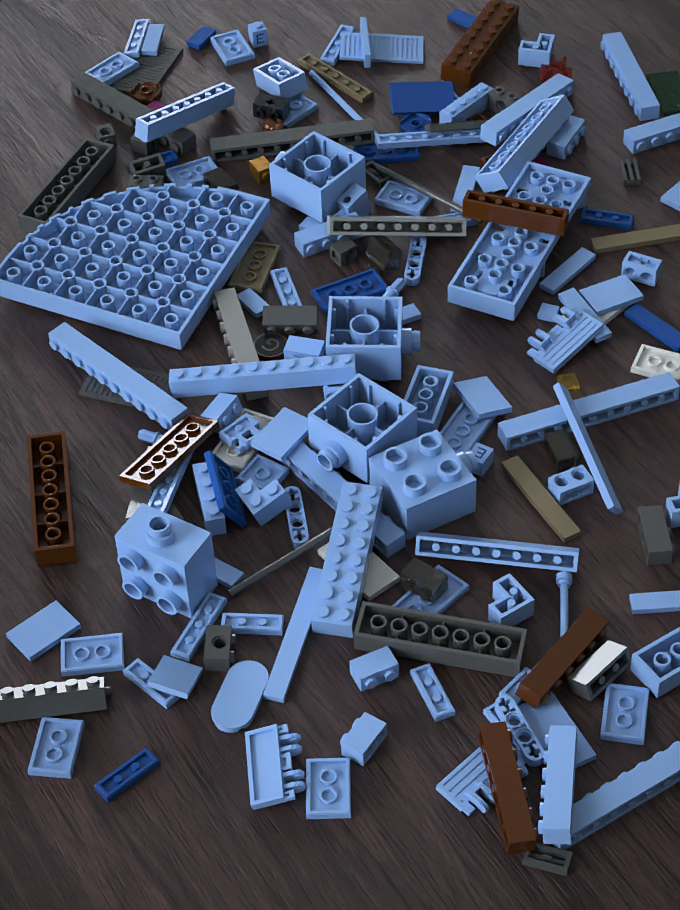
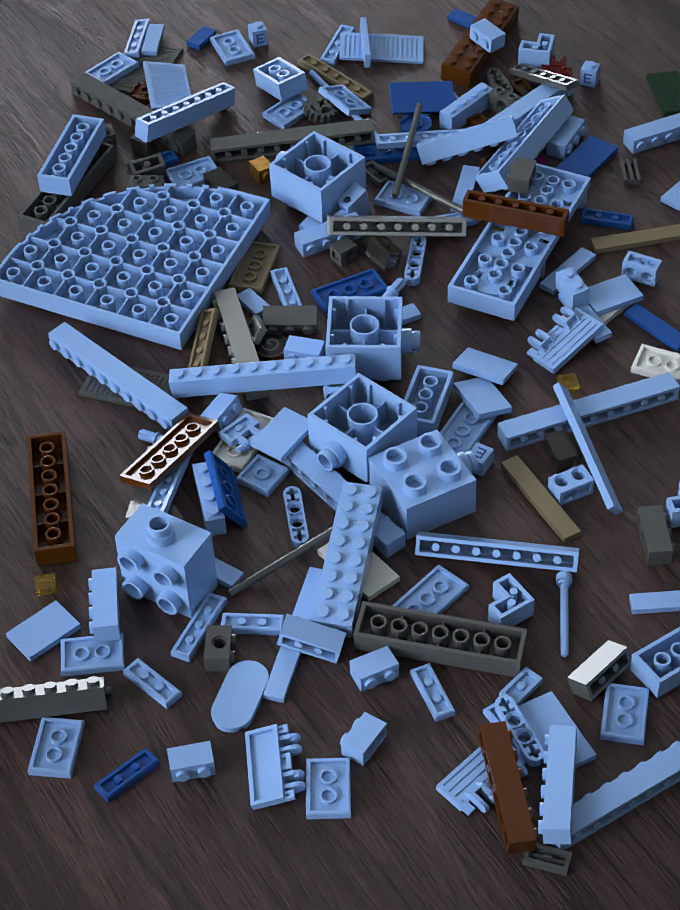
light blue tile [147,655,203,699] -> none
light blue brick [235,478,293,526] -> none
black brick [253,93,290,123] -> none
reddish brown animal [262,118,288,132] -> none
clear smoke brick [400,557,448,604] -> none
dark grey tile [425,120,488,132] -> none
reddish brown brick [515,607,609,709] -> none
light blue tile [537,303,560,322] -> none
light blue brick [600,32,660,121] -> none
none -> clear yellow tile [35,573,57,595]
none -> light blue brick [37,114,106,196]
none -> light blue brick [88,567,120,642]
none -> light blue window [143,61,191,110]
none -> light blue brick [167,741,216,783]
none -> dark tan tile [185,307,219,398]
none -> dark grey plate [248,314,267,345]
none -> light blue brick [277,614,346,664]
none -> dark grey gear [303,95,338,123]
none -> light blue tile [318,85,372,116]
none -> dark grey piece [392,103,423,198]
none -> light blue brick [416,115,518,166]
none -> light blue tile [452,347,518,385]
none -> light blue brick [470,18,506,53]
none -> dark grey beam [486,68,514,92]
none -> dark grey brick [506,157,536,195]
none -> dark grey tile [509,63,580,91]
none -> dark brown plate [509,77,534,97]
none -> blue tile [556,135,618,178]
none -> light blue brick [556,266,589,310]
none -> light blue brick [580,60,601,88]

